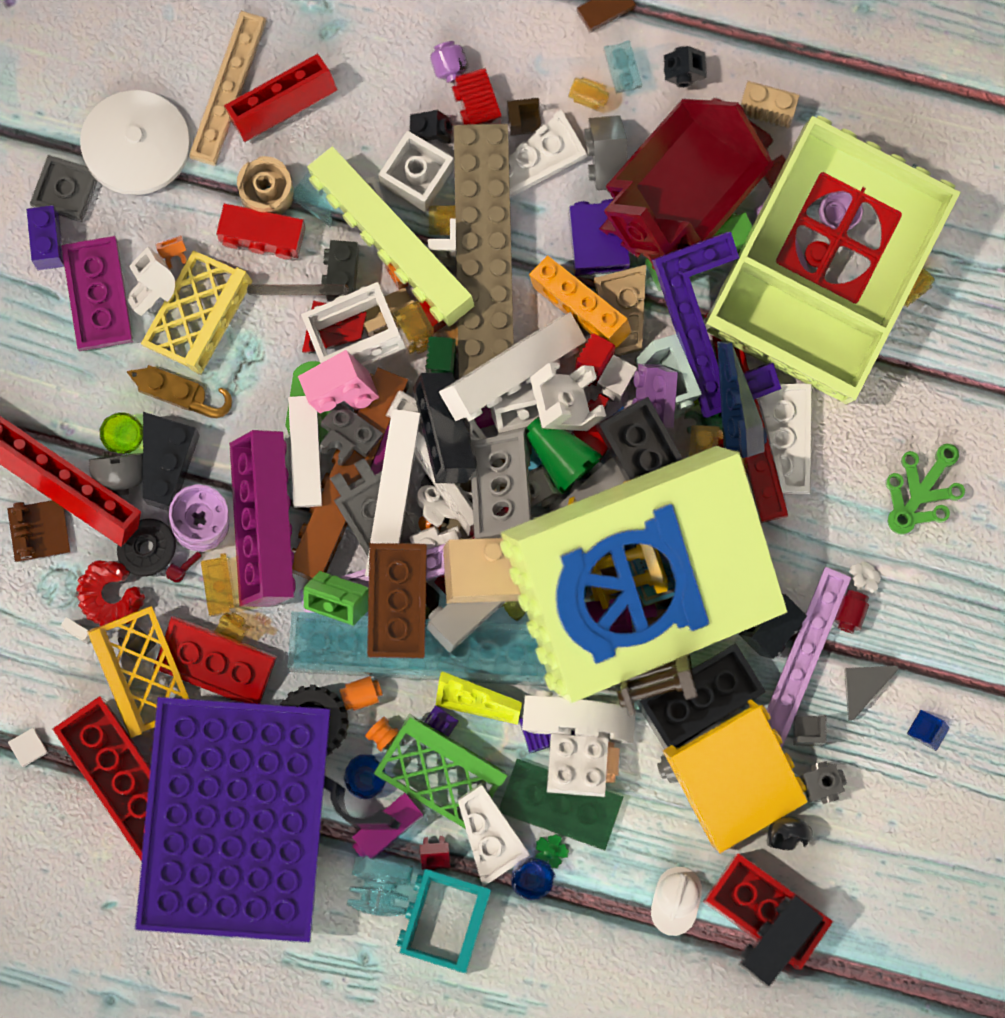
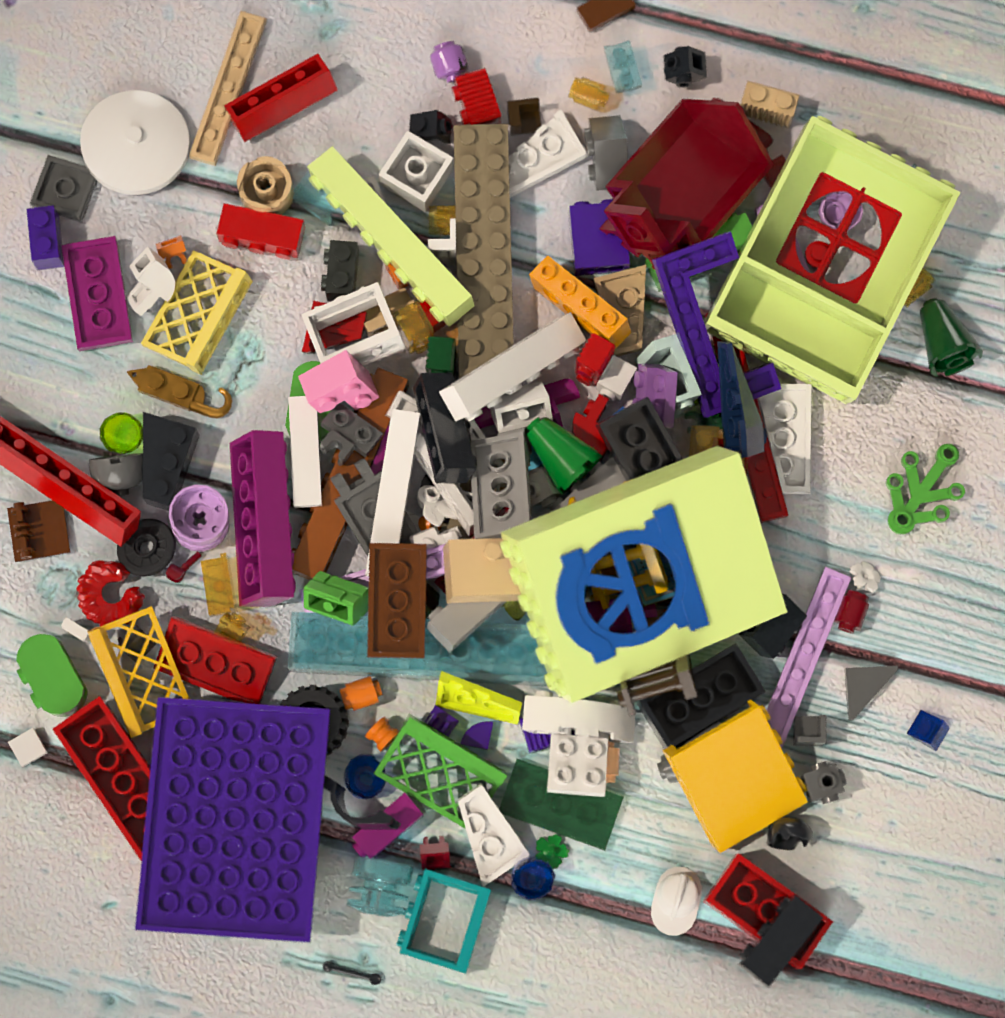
clear smoke bar [247,284,349,295] -> none
white panel [530,363,606,431] -> none
none -> bright green brick [16,634,88,717]
none -> black hinge [322,961,381,985]
none -> dark purple tile [460,721,493,750]
none -> dark green cone [920,298,983,377]

